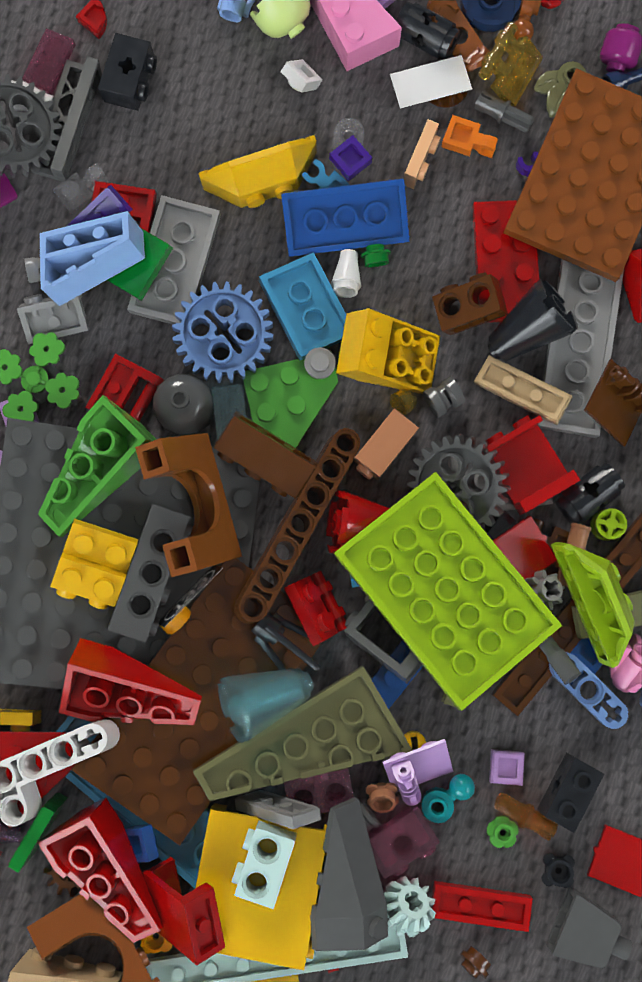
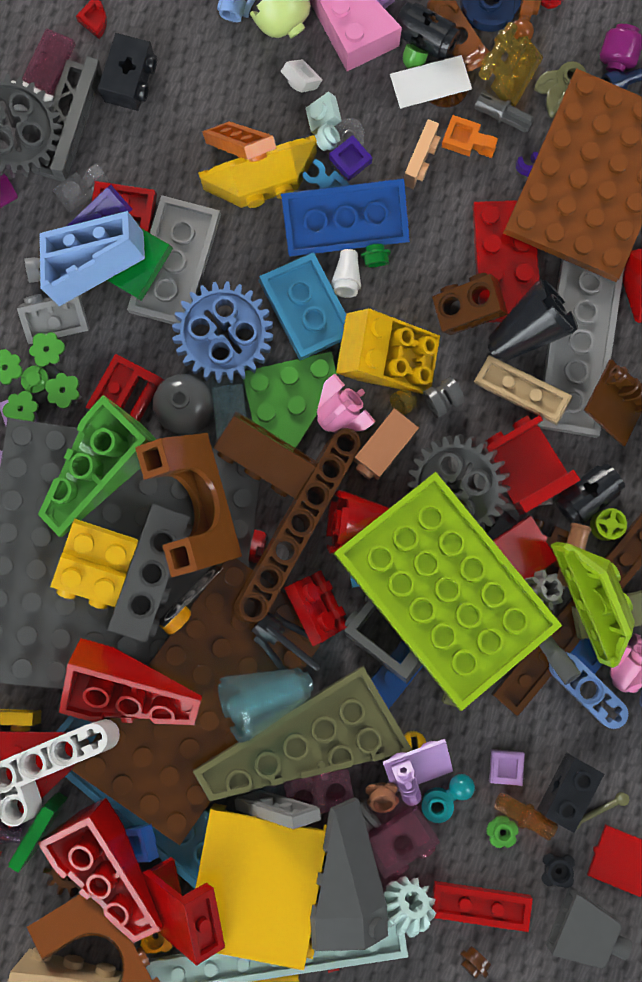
light aqua brick [231,820,297,909] -> none
light grey plate [304,347,336,379] -> none
none -> orange plate [202,121,277,162]
none -> red tile [248,529,268,563]
none -> light aqua plate [306,91,342,151]
none -> bright pink brick [317,374,375,433]
none -> bright green hinge [402,44,428,69]
none -> olive hinge [576,792,630,830]

